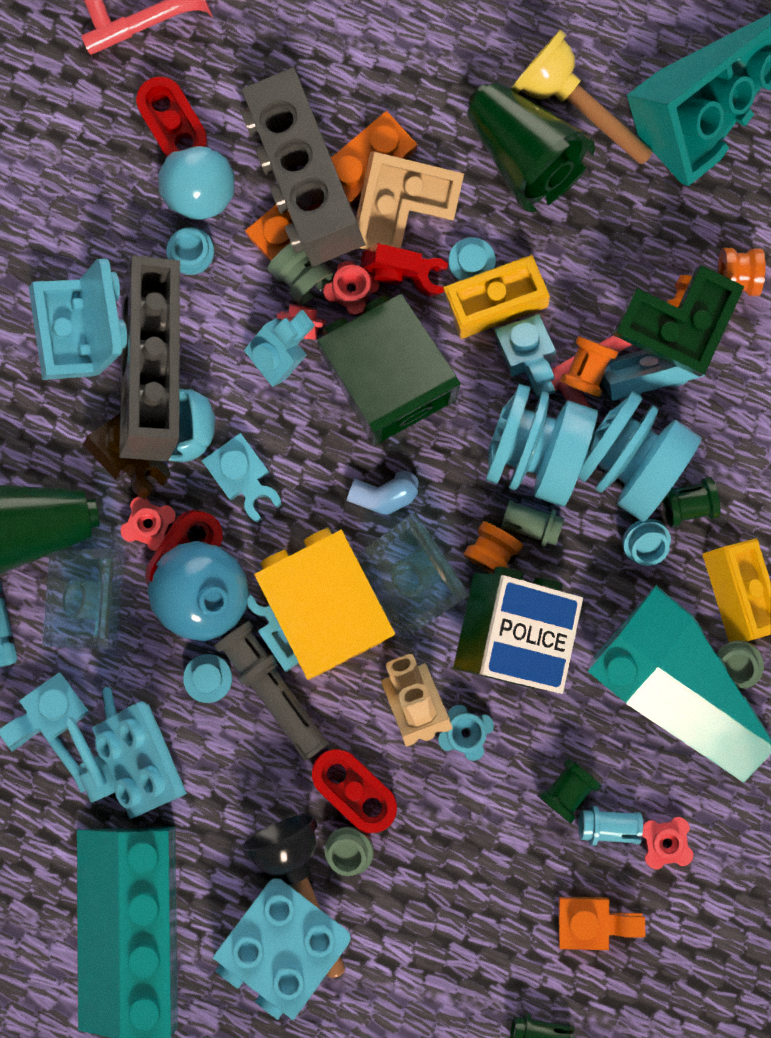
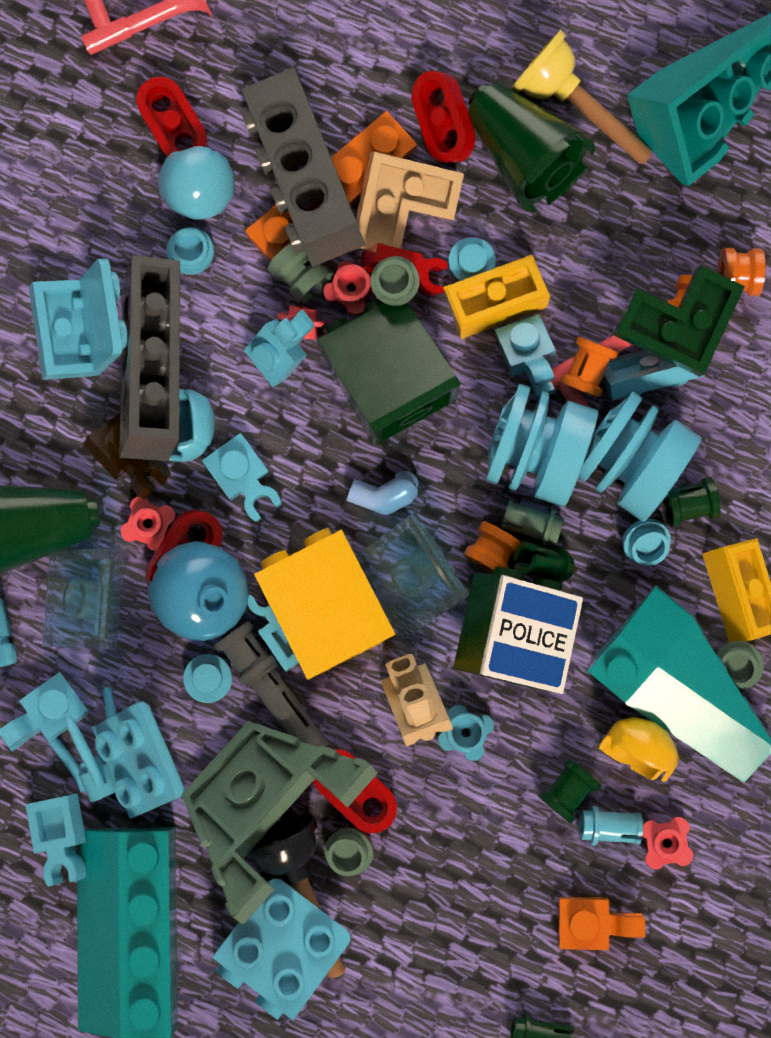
none -> medium azure plate [25,793,86,887]
none -> sand green wing [182,721,378,925]
none -> sand green plate [371,256,420,306]
none -> red plate [411,71,475,163]
none -> dark green pin [513,542,575,583]
none -> yellow hair [599,716,679,782]

